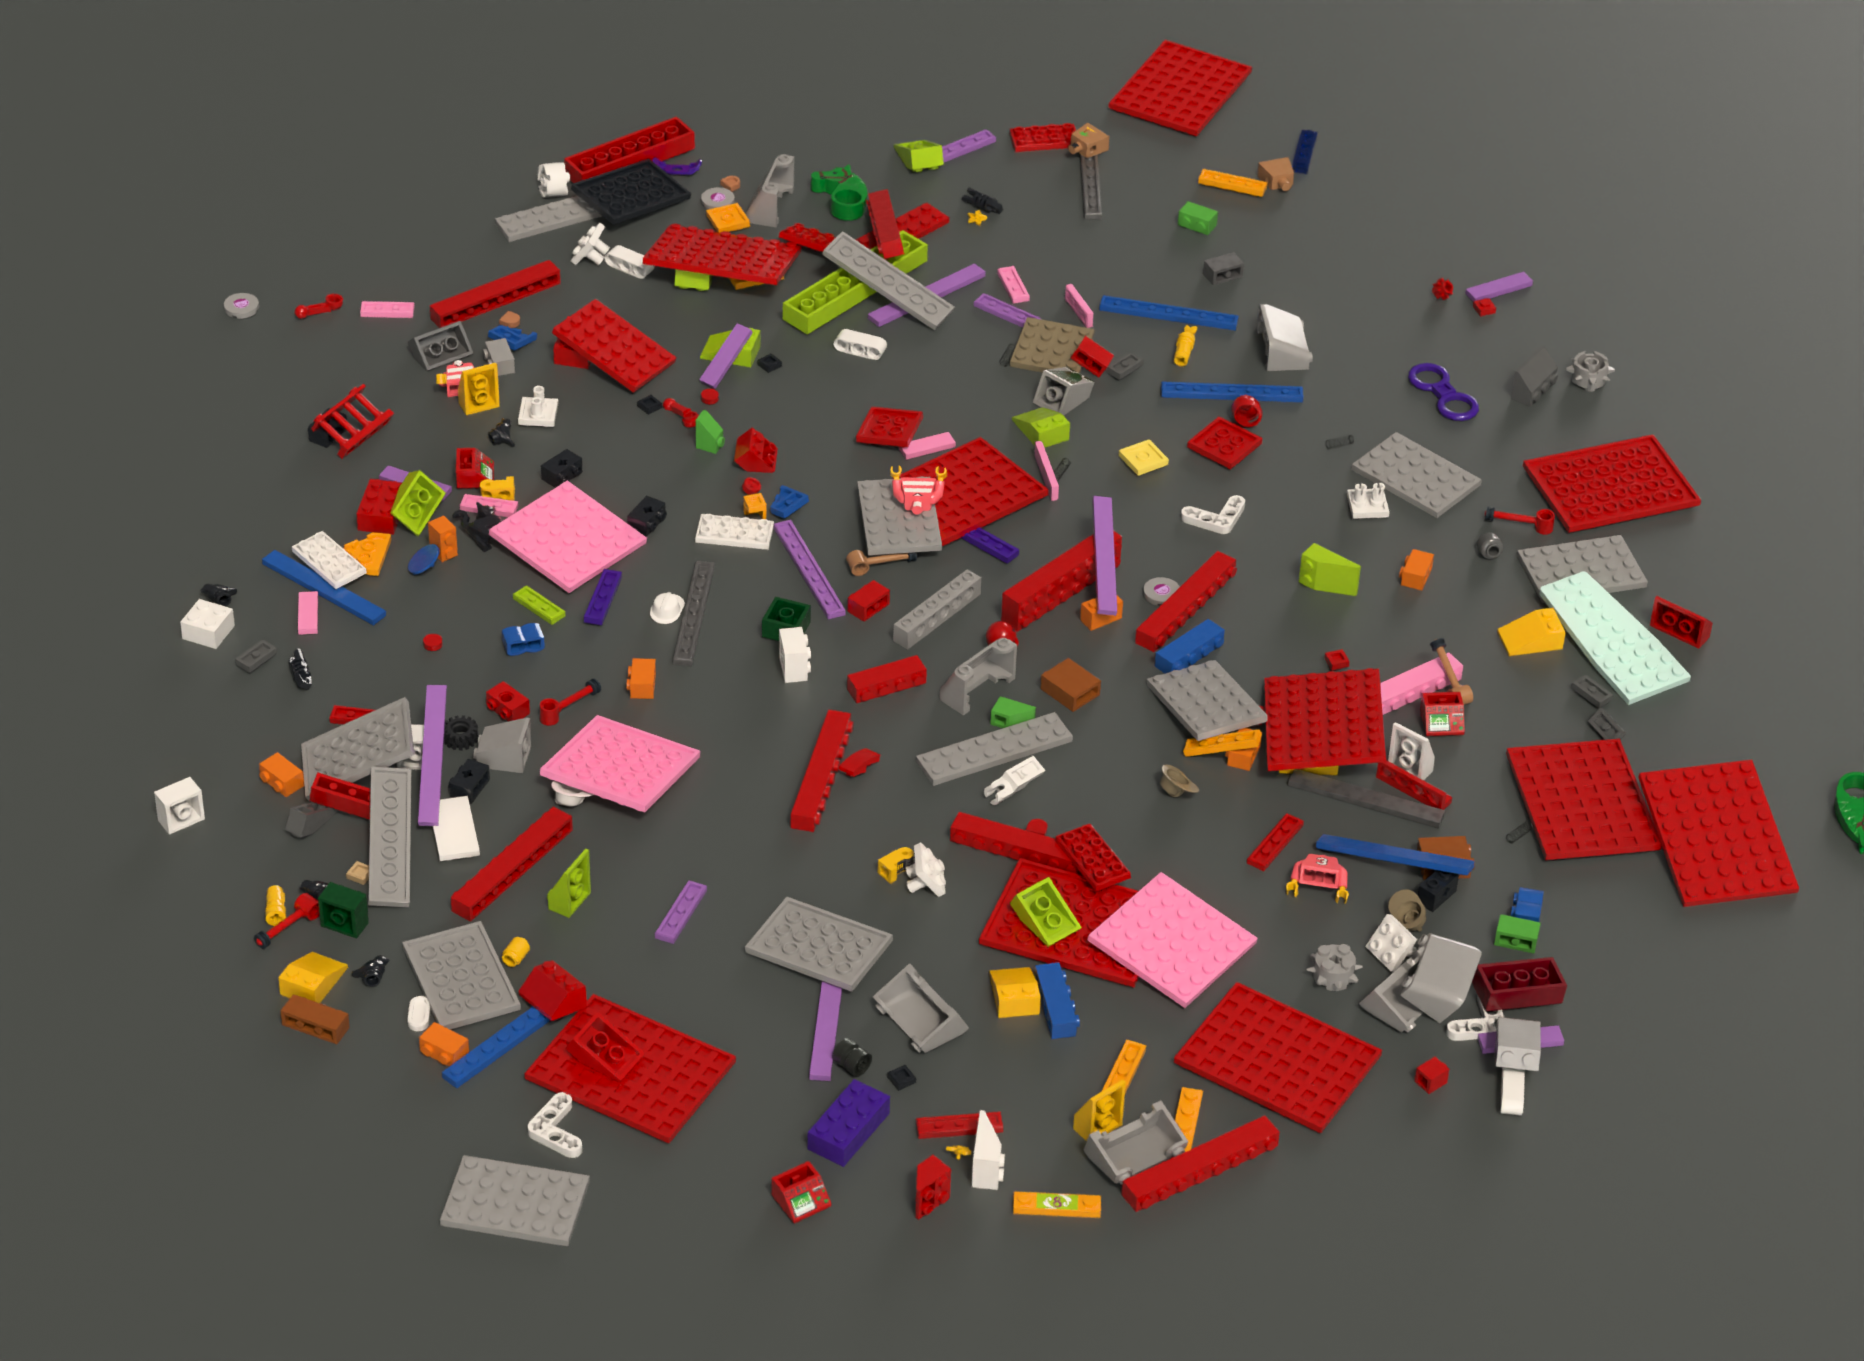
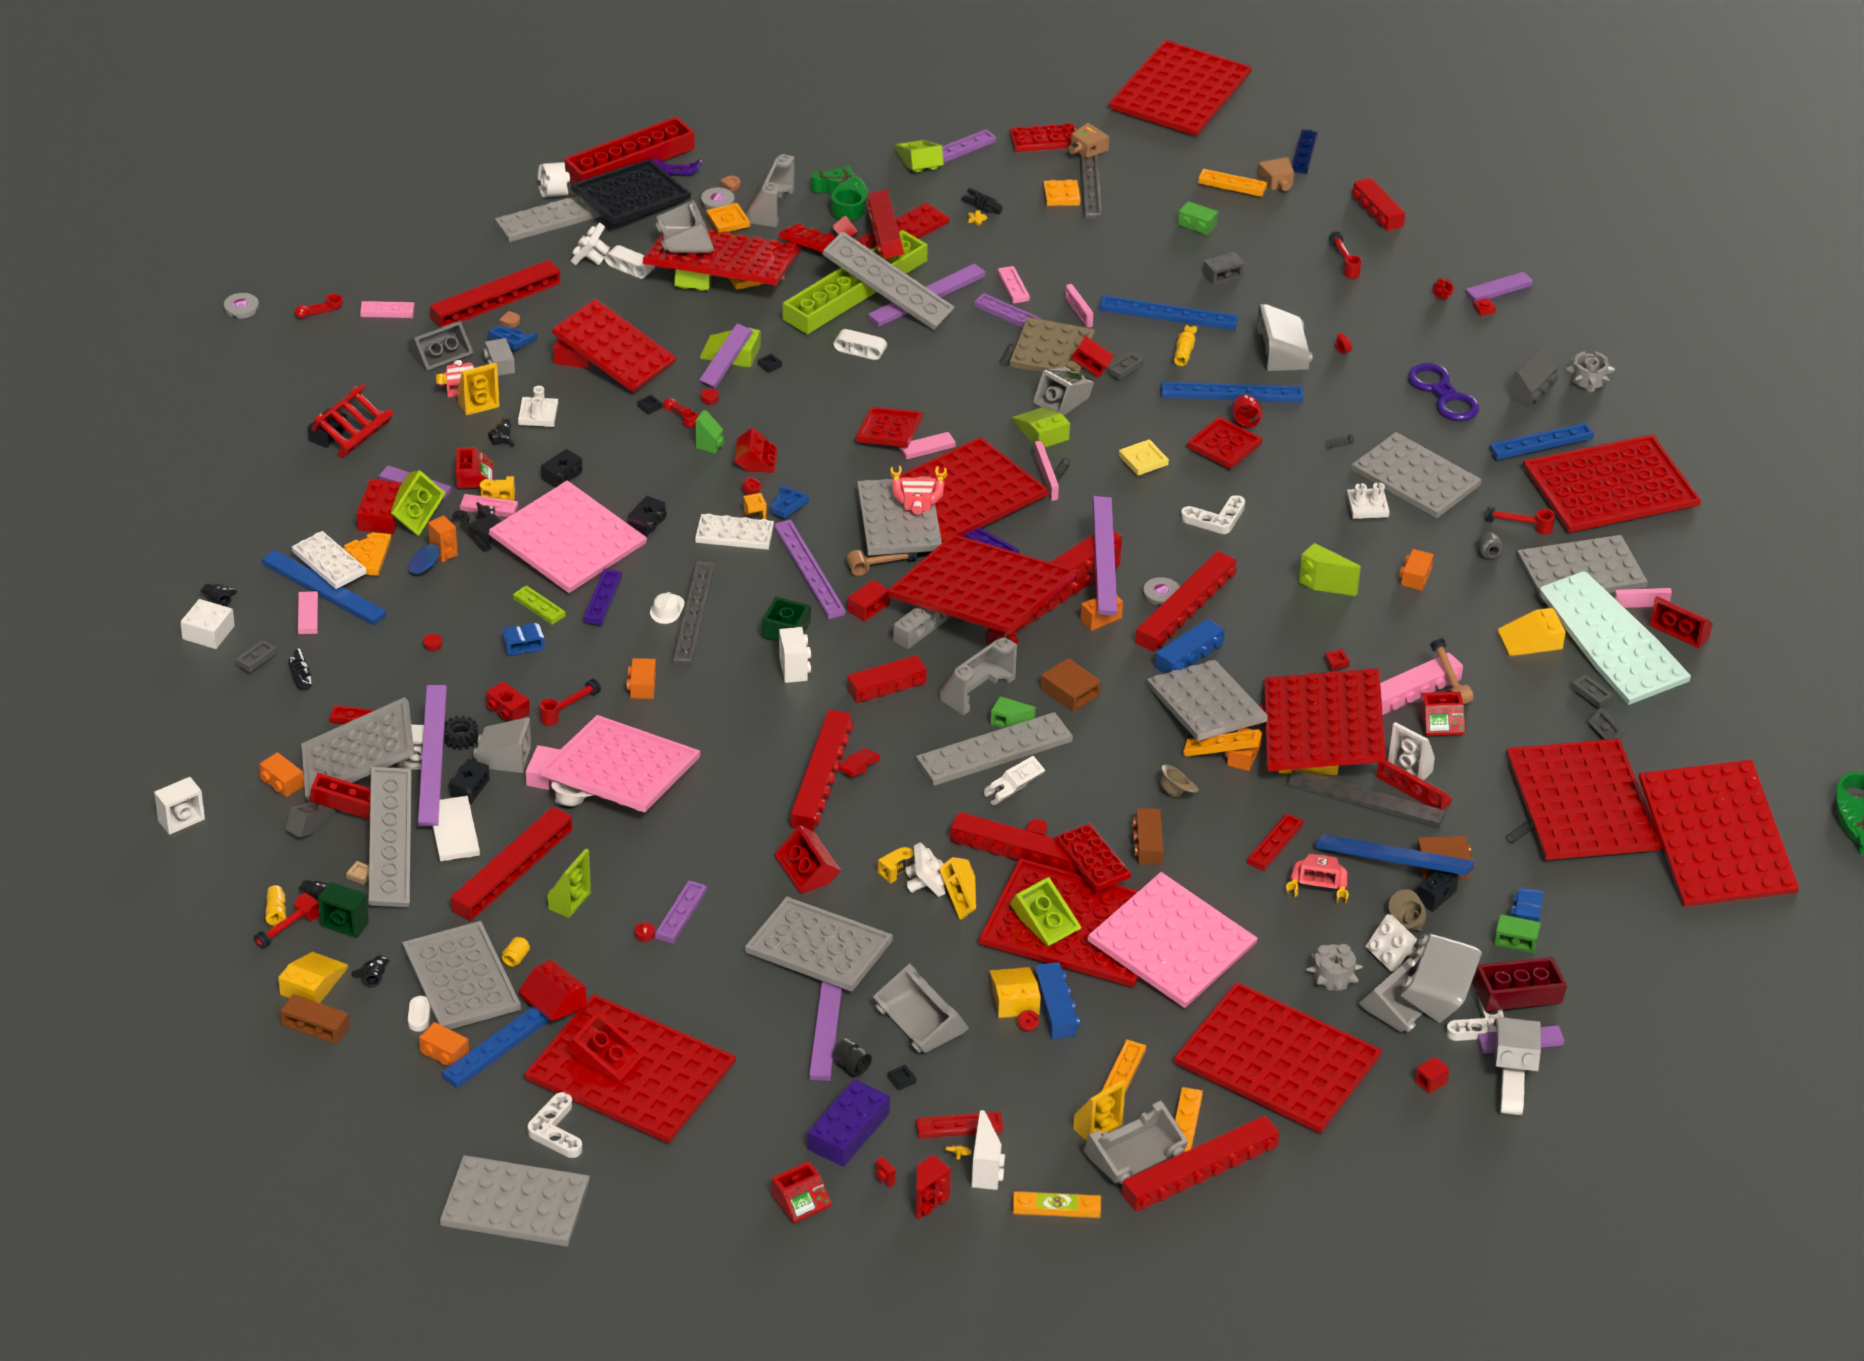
none -> bright pink brick [526,745,560,790]
none -> red tile [635,922,655,942]
none -> light grey windscreen [656,200,715,254]
none -> red slope [774,825,841,894]
none -> panel [832,215,859,237]
none -> red plate [875,1157,896,1188]
none -> red plate [887,534,1076,634]
none -> yellow slope [939,857,976,920]
none -> red tile [1017,1010,1039,1032]
none -> light orange plate [1044,180,1080,206]
none -> dark orange brick [1132,808,1163,865]
none -> red piece [1329,231,1362,279]
none -> red tile [1335,333,1352,354]
none -> red brick [1352,177,1406,231]
none -> blue plate [1489,423,1594,460]
none -> bright pink tile [1614,588,1672,608]

